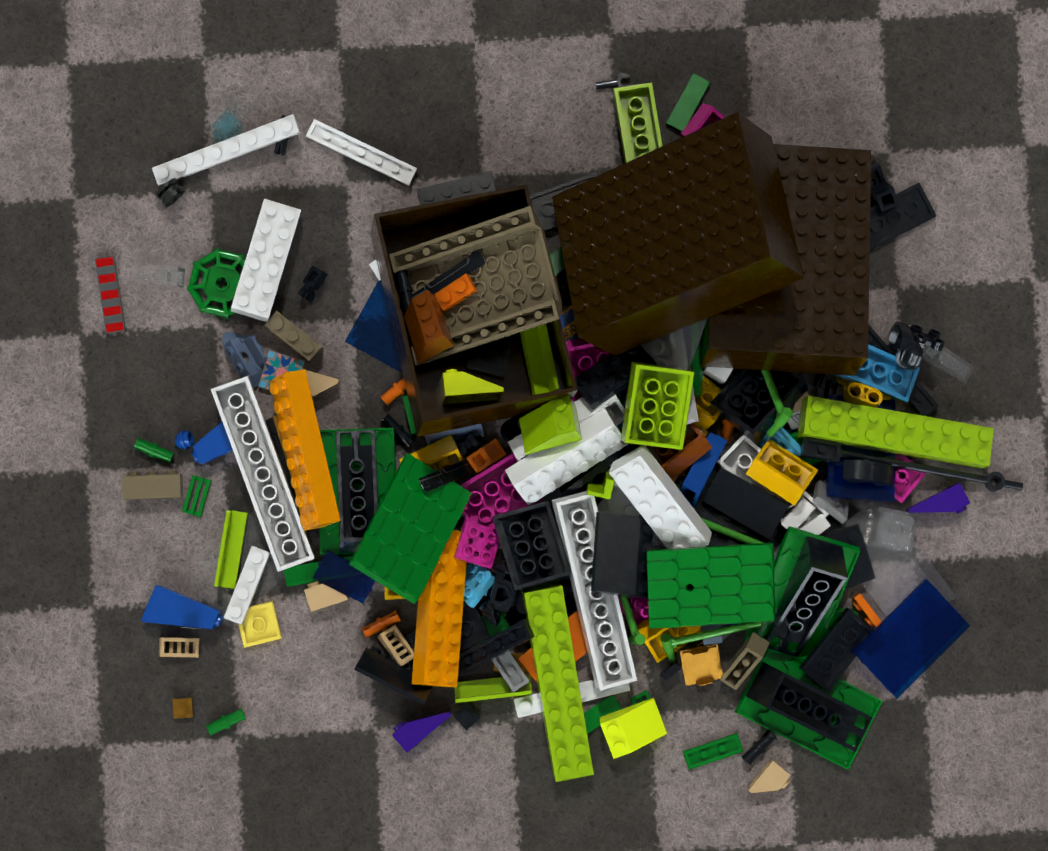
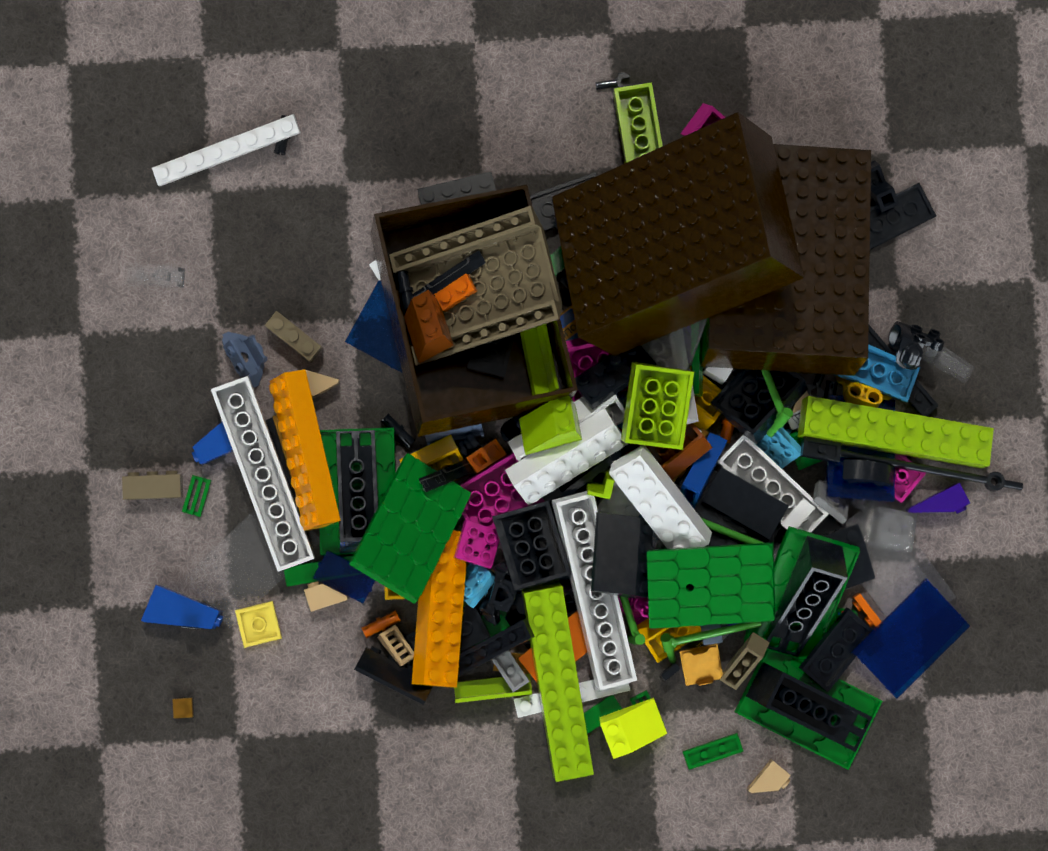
tile [95,256,126,334] -> none
green pin [134,437,174,463] -> none
pearl dark grey wheel [155,178,185,207] -> none
tan slope [159,637,199,658] -> none
blue plate [174,430,194,449] -> none
green plate [186,248,246,319] -> none
green pin [206,708,246,736] -> none
clear light blue brick [211,110,243,140] -> none
lime panel [214,510,248,589] -> none
white plate [224,546,271,625] -> none
white brick [231,199,301,322] -> none
tile [258,350,306,390] -> none
black plate [298,266,328,303] -> none
white plate [306,119,417,186] -> none
orange pin [380,378,406,405] -> none
dark purple slope [392,711,452,753] -> none
green tile [403,395,417,435] -> none
neon yellow slope [440,369,504,404] -> none
black plate [454,703,481,731] -> none
green tile [666,73,710,132] -> none
black pin [741,730,777,765] -> none
yellow slope [746,439,818,505] -> none
white sticker [800,514,831,535] -> none

